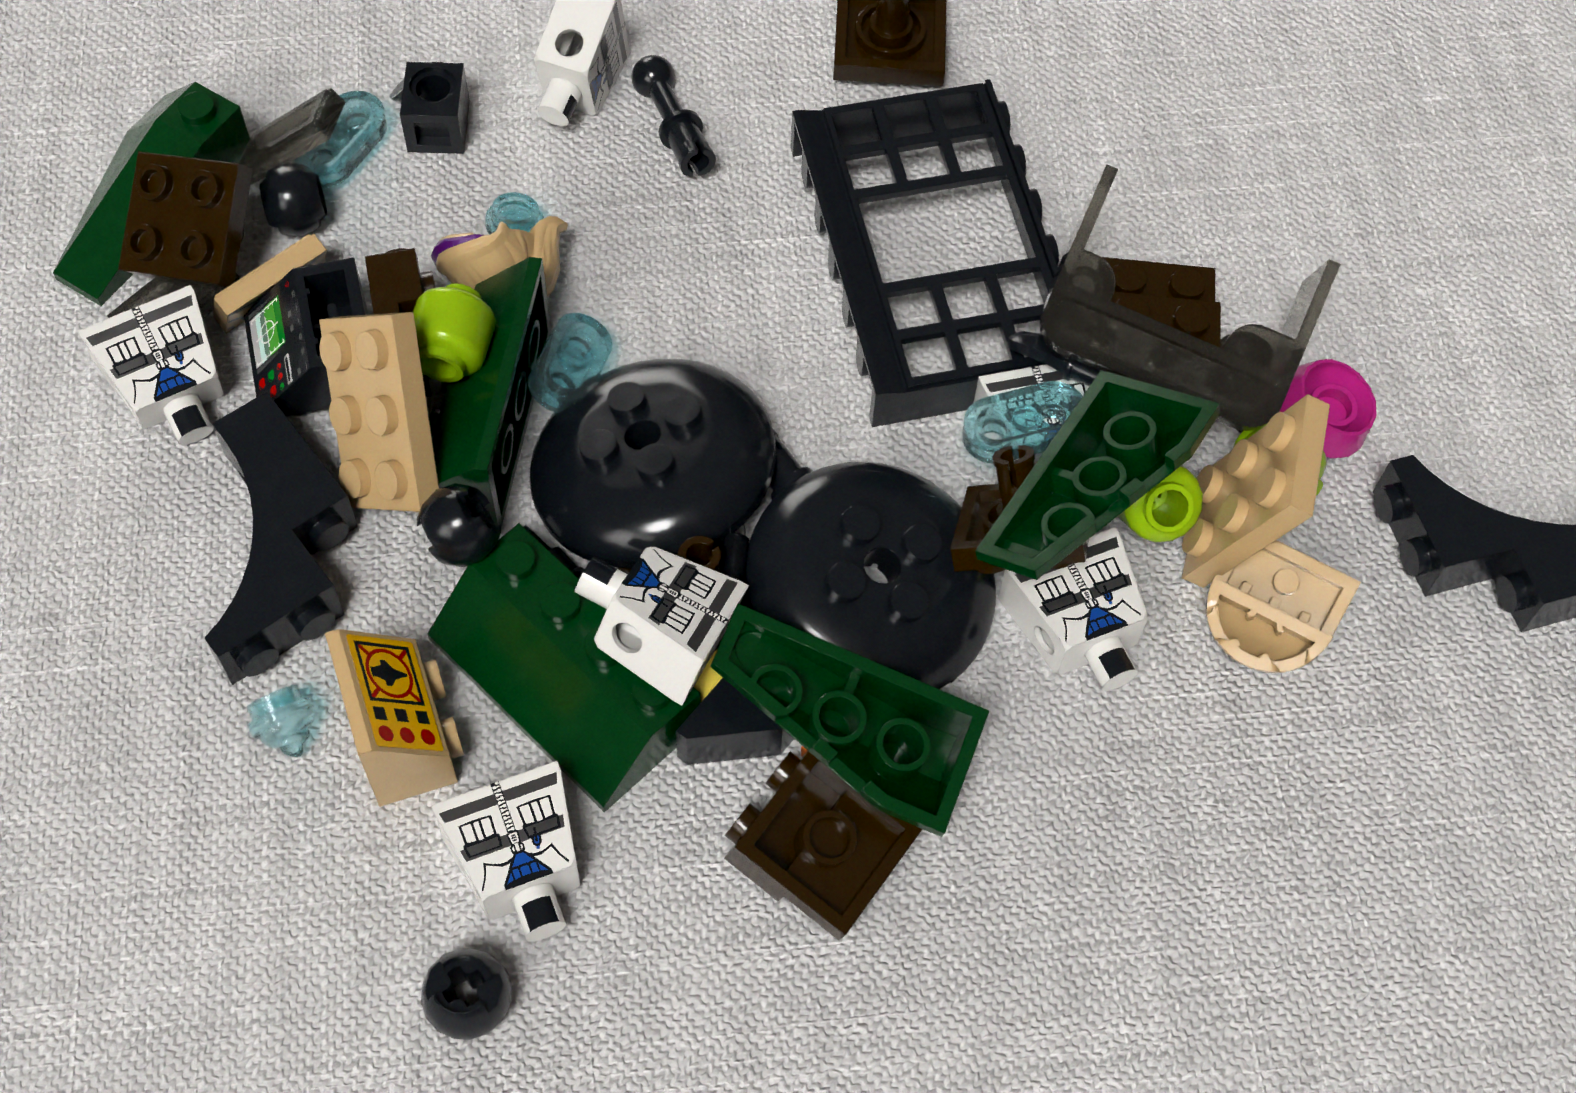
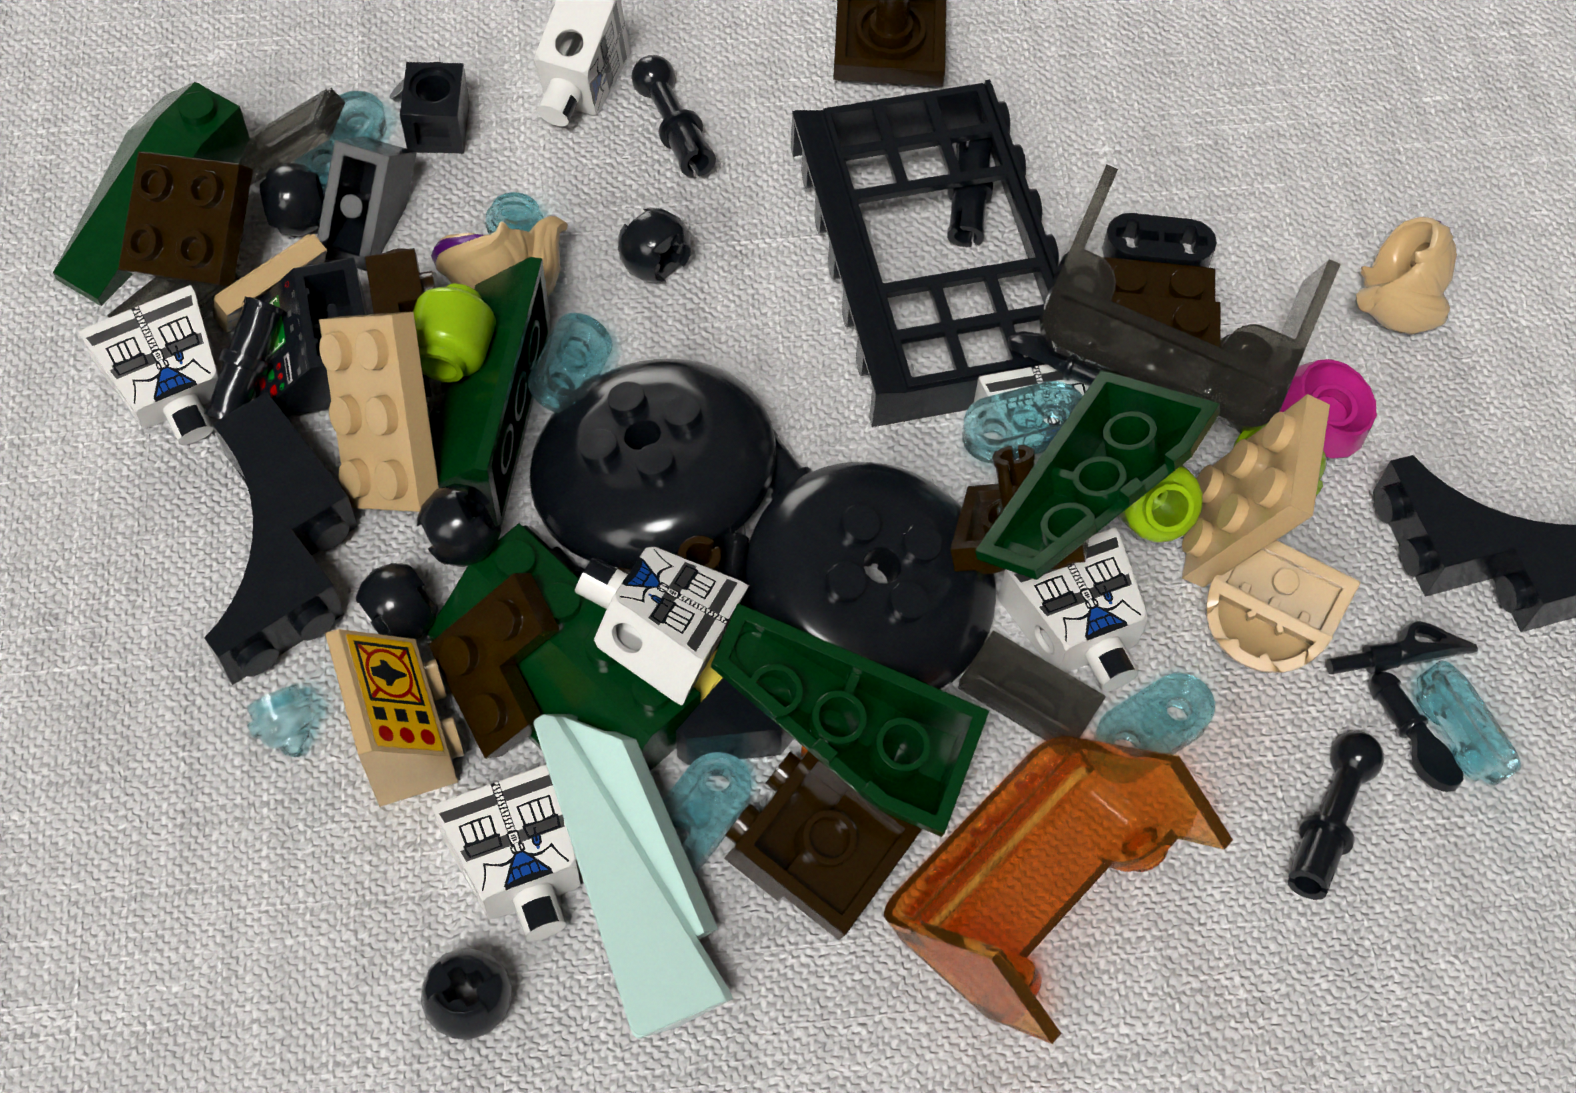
none -> black pin [204,296,284,419]
none -> black slope [317,136,417,271]
none -> black piece [356,563,439,639]
none -> dark brown plate [428,573,560,759]
none -> light aqua wedge [533,714,733,1039]
none -> black piece [618,208,691,283]
none -> clear light blue plate [663,752,751,873]
none -> clear orange windscreen [884,736,1233,1044]
none -> black pin [947,137,993,247]
none -> clear smoke tile [958,630,1106,756]
none -> clear light blue plate [1092,673,1215,777]
none -> black beam [1102,213,1217,267]
none -> black pin [1288,731,1384,900]
none -> black hand [1326,621,1478,675]
none -> tan hair [1356,217,1457,335]
none -> black piece [1369,672,1464,792]
none -> clear light blue plate [1416,660,1521,786]

